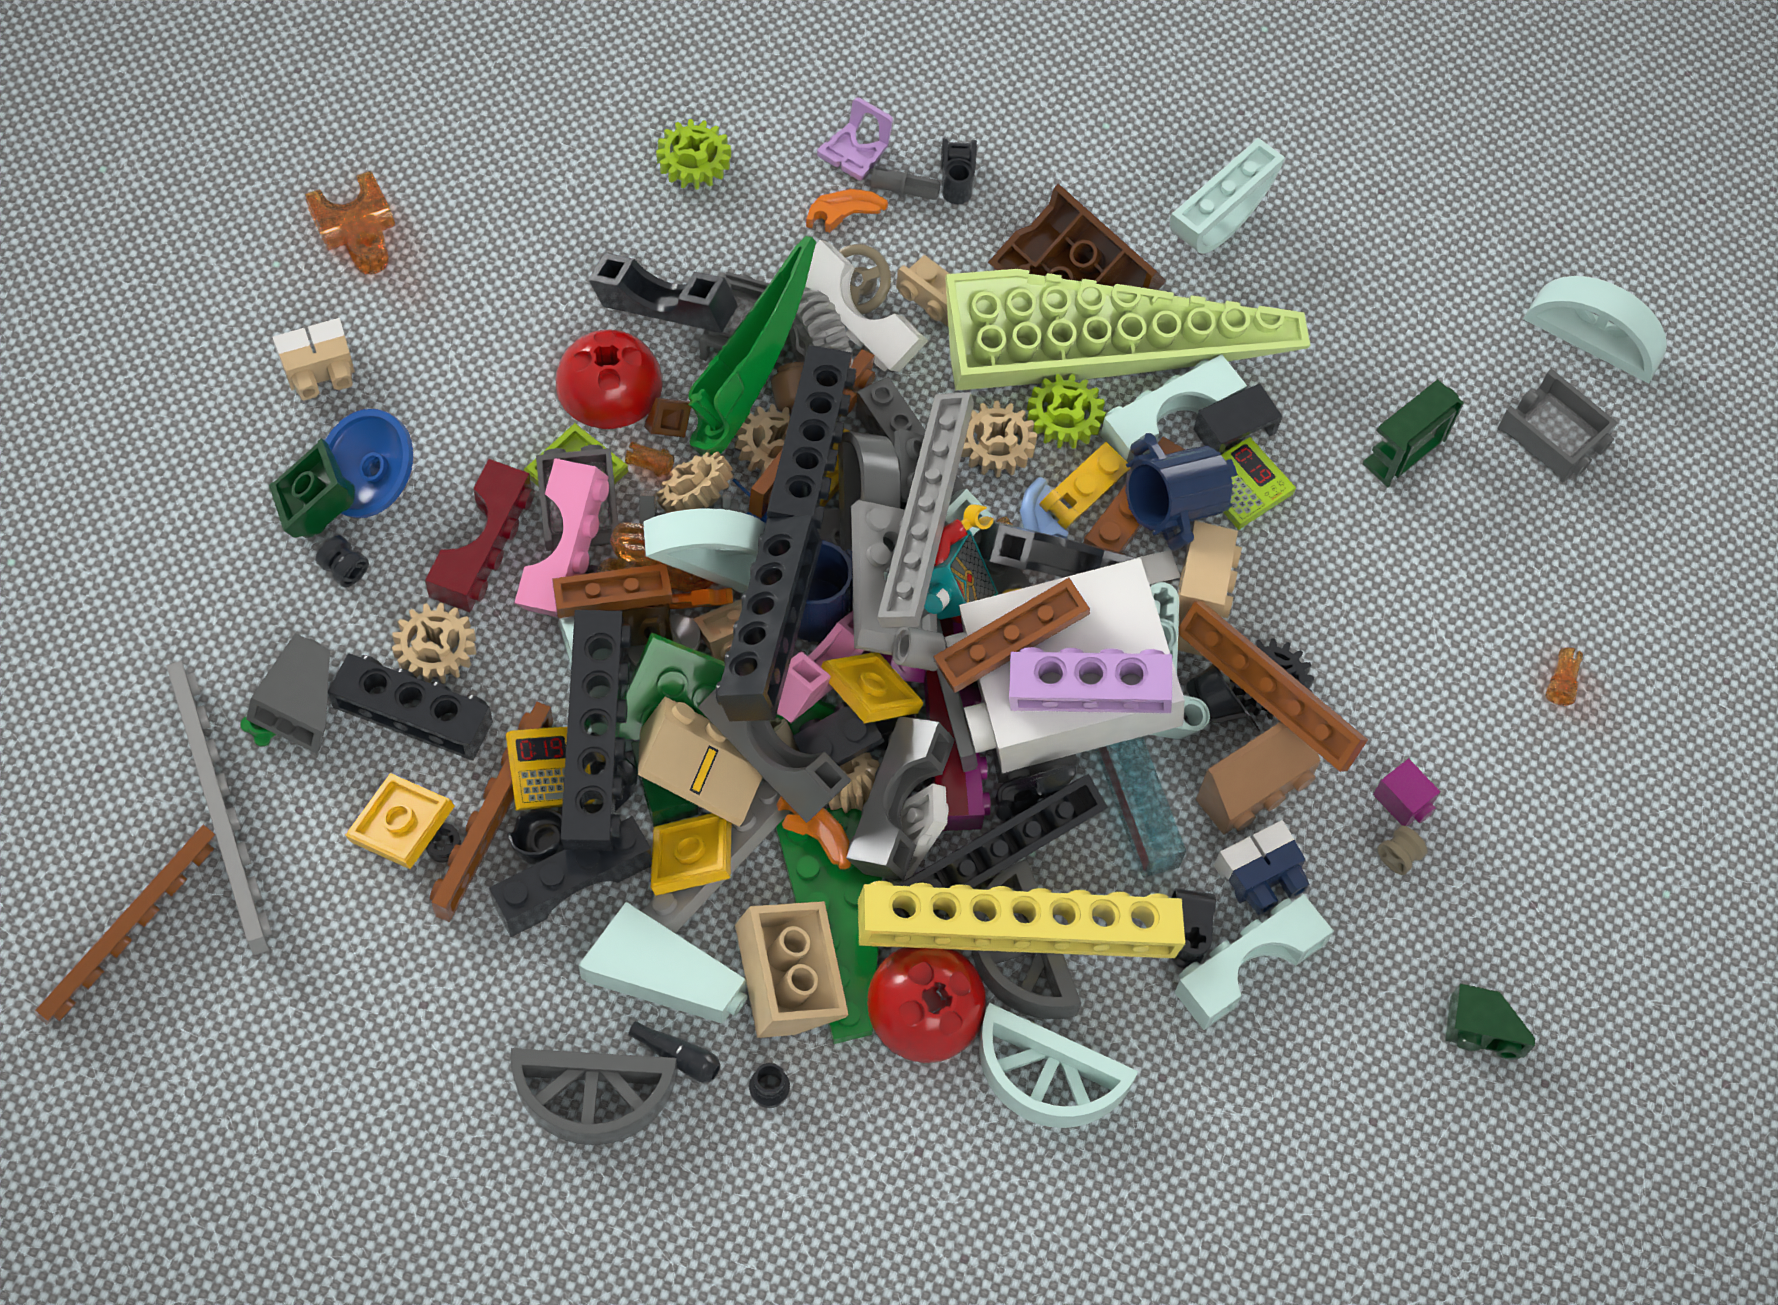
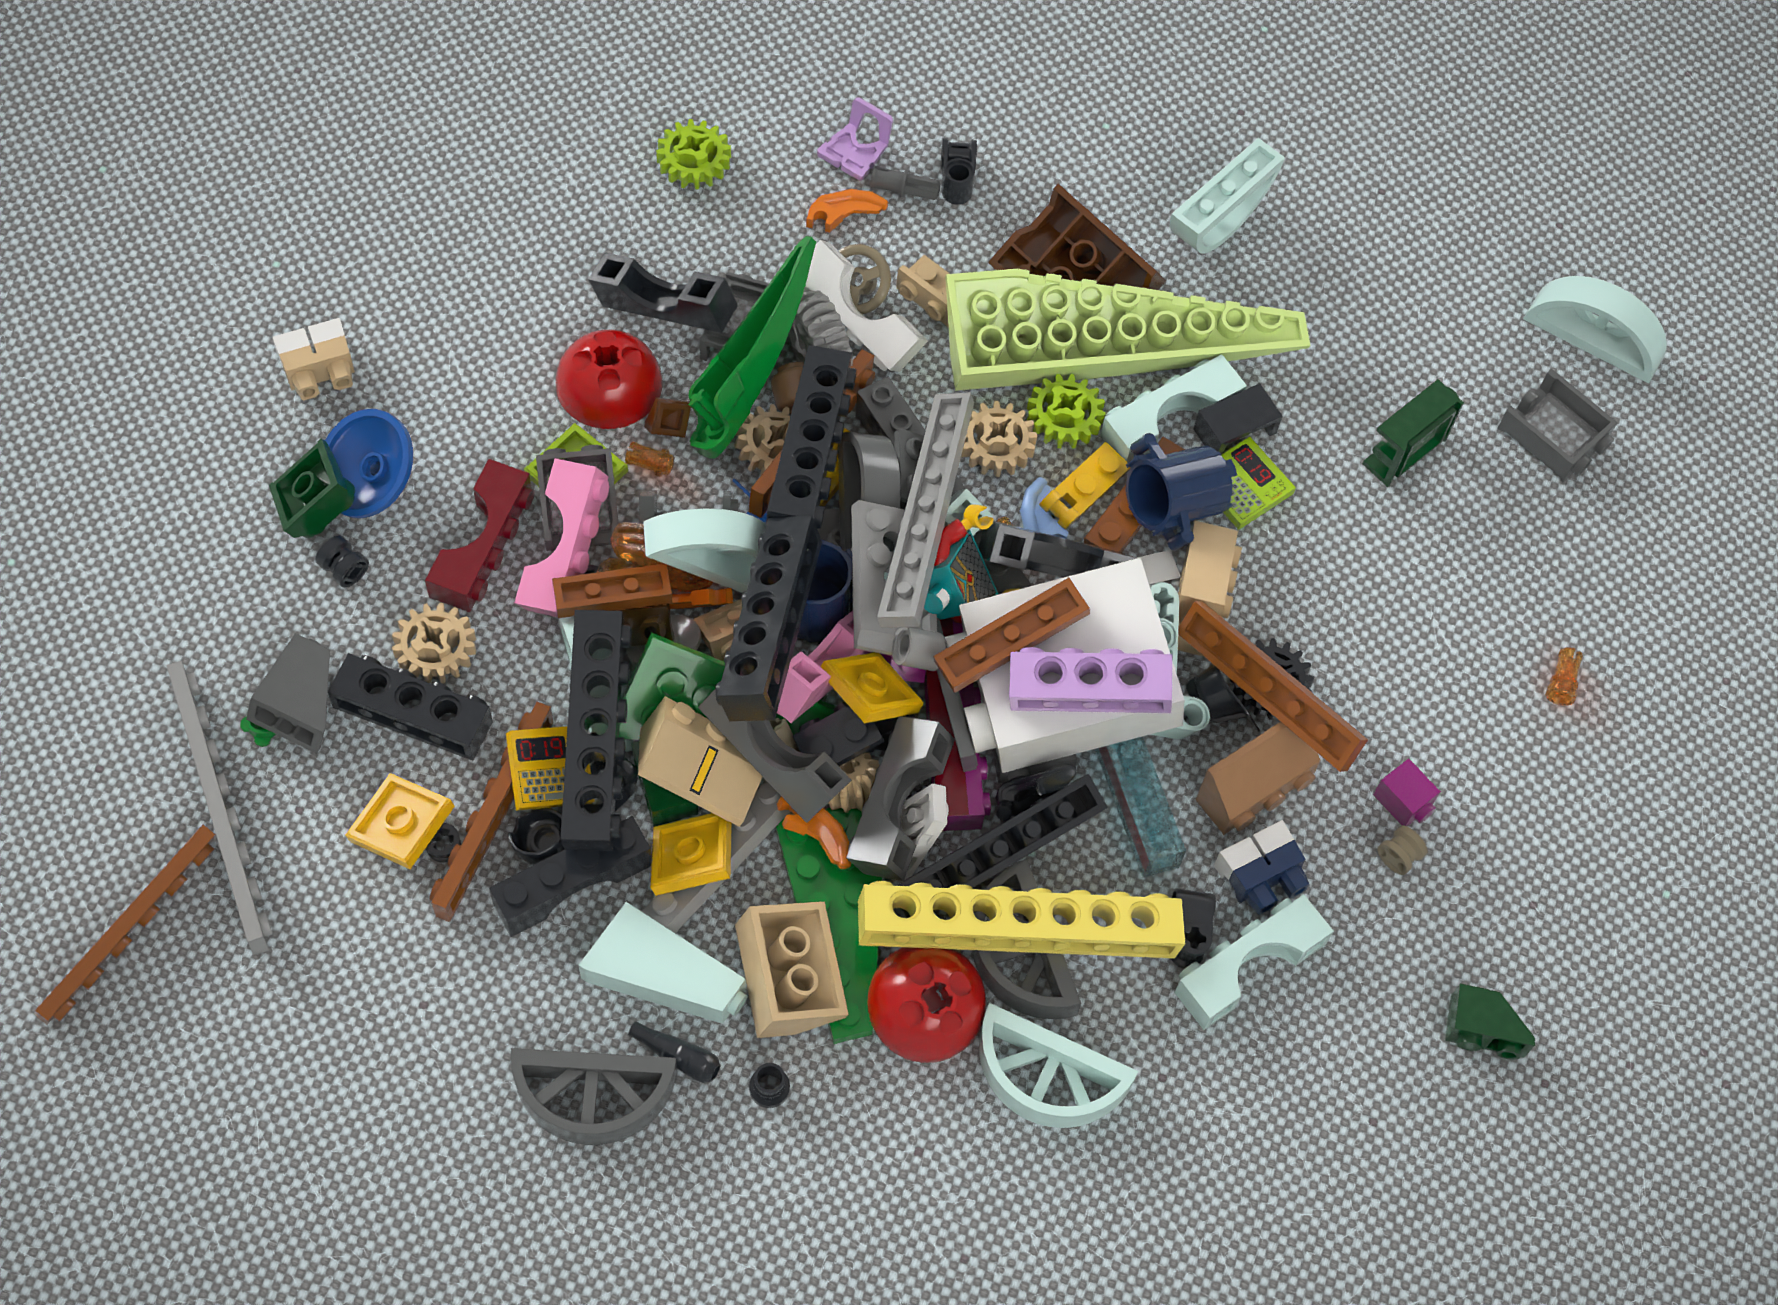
clear orange piece [304,171,395,275] -> none
tan gear [657,452,734,513] -> none

